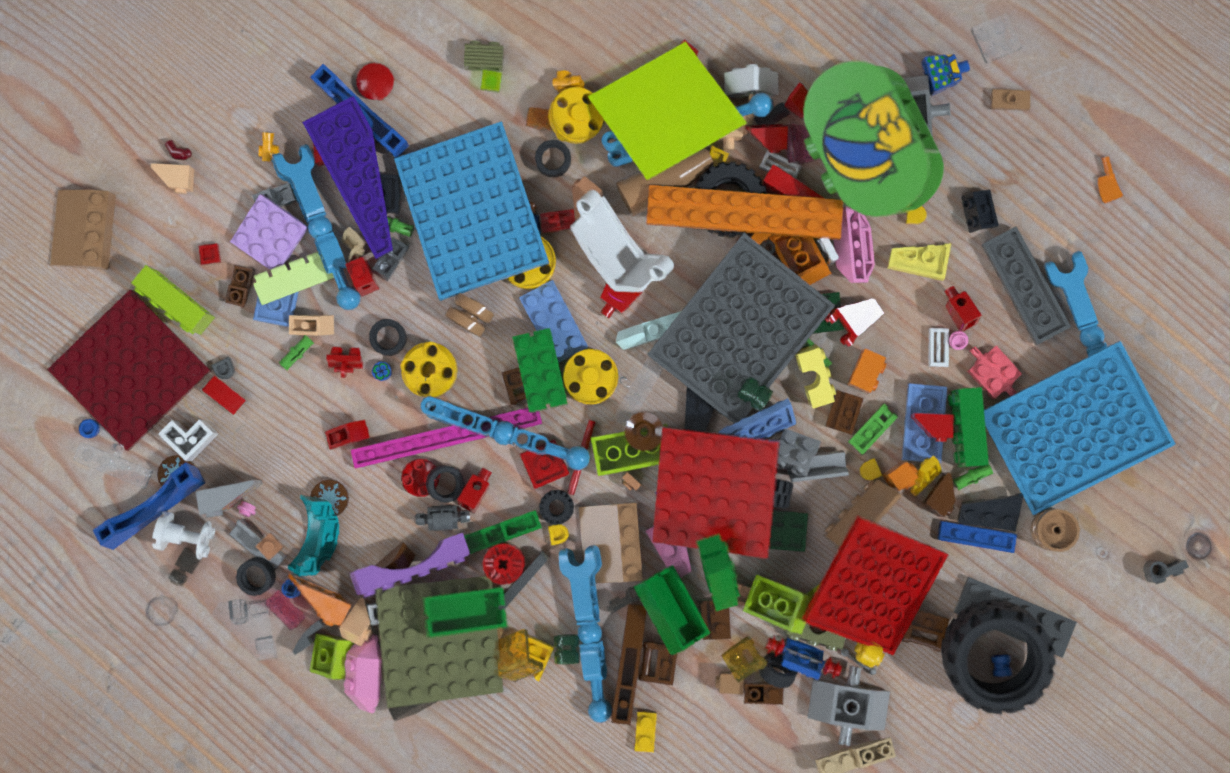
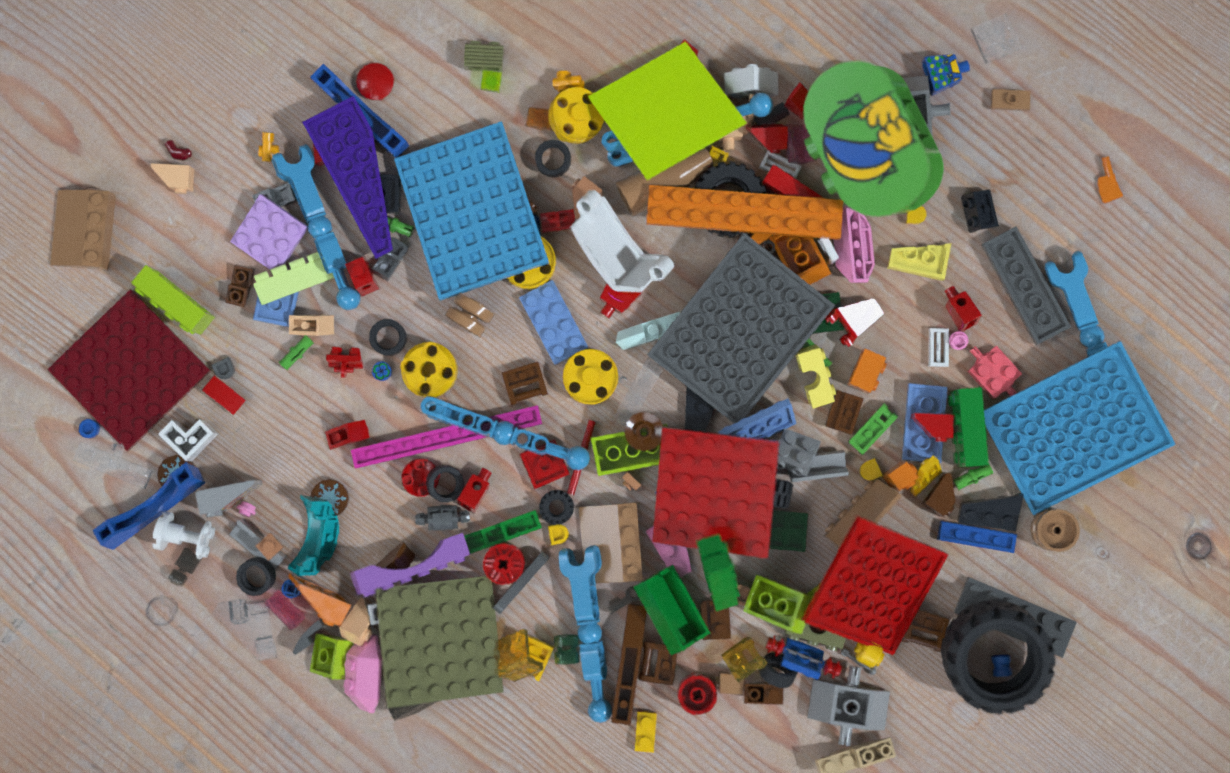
red tile [198,243,221,266] -> none
tan bracket [341,227,366,262] -> none
green piece [422,587,508,638] -> none
green piece [512,328,568,413] -> none
clear green wheel [737,376,774,412] -> none
dark grey plate [1143,559,1189,584] -> none
none -> red brick [677,673,717,715]

